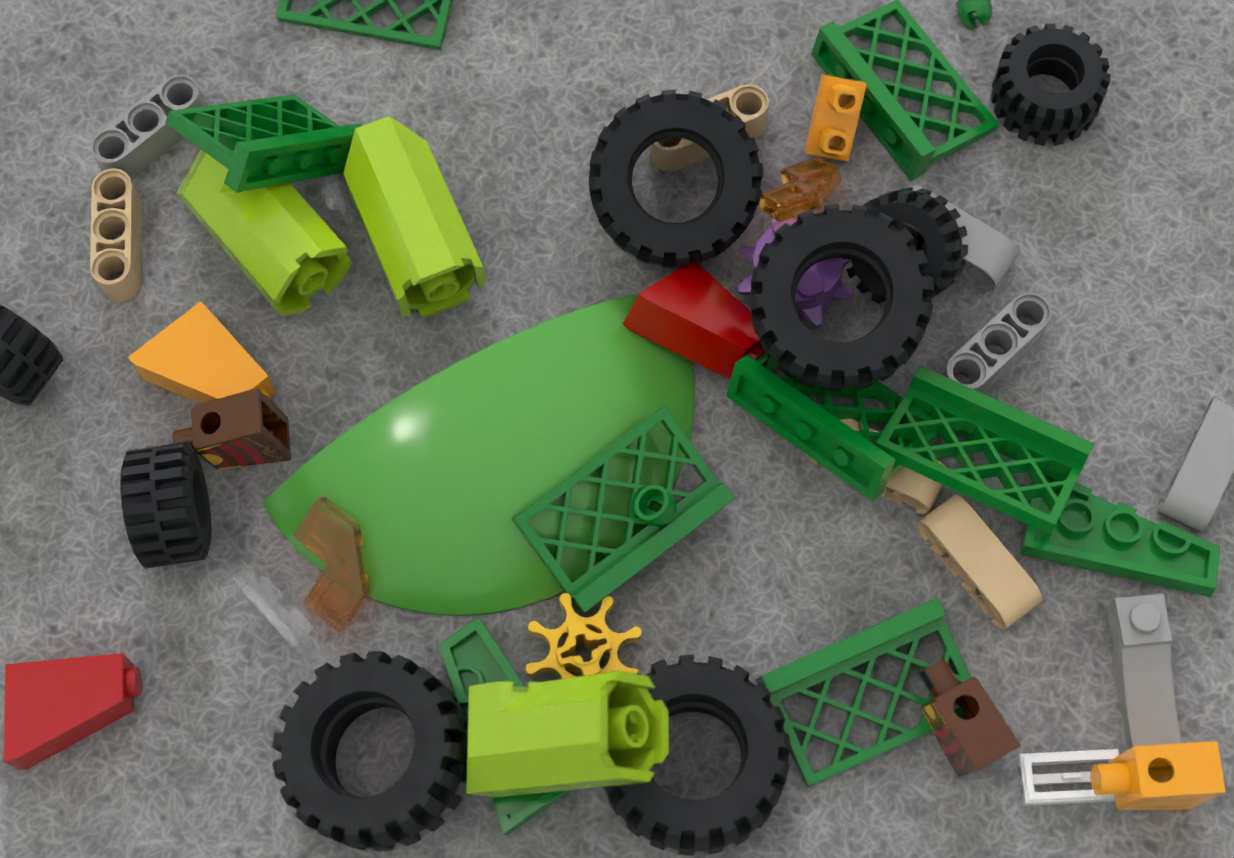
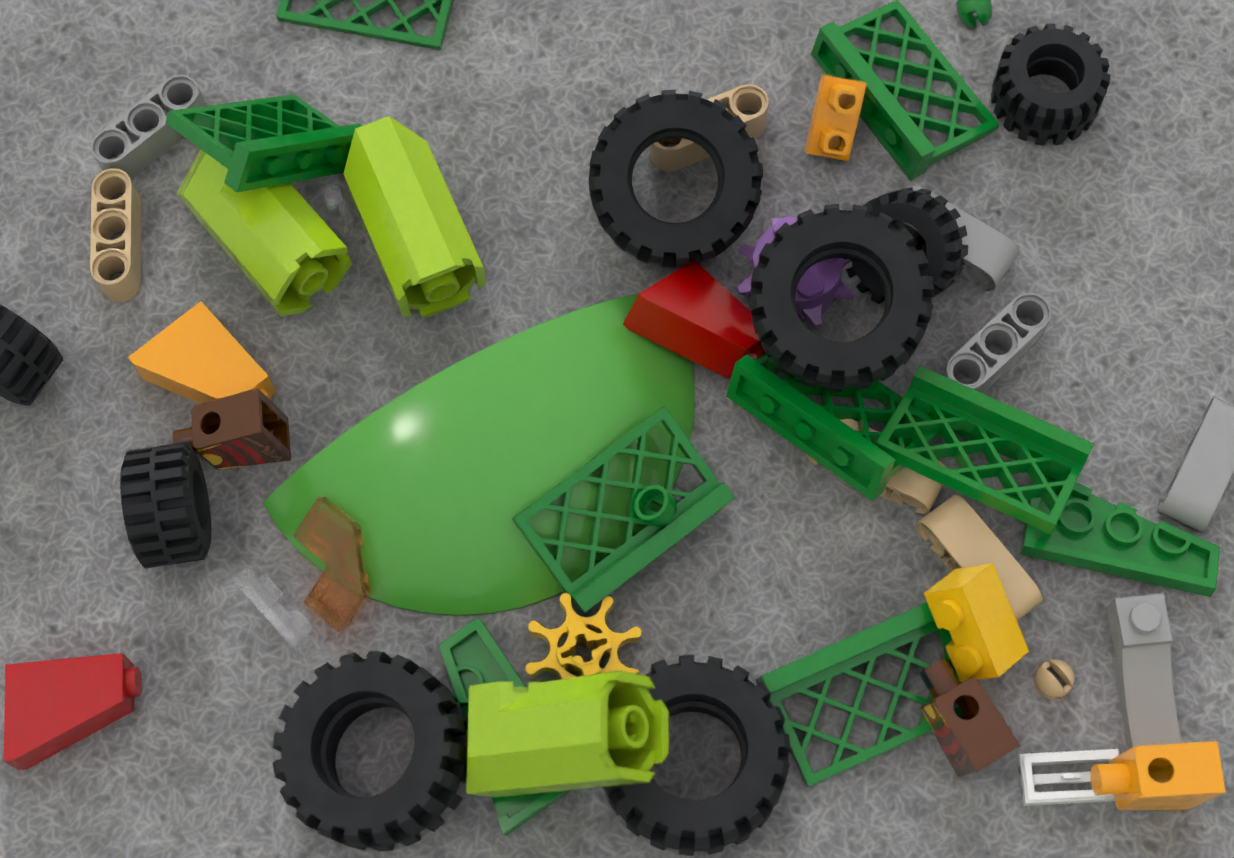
clear orange tile [760,156,841,222] -> none
none -> yellow brick [924,563,1029,682]
none -> tan hinge [1034,659,1075,700]

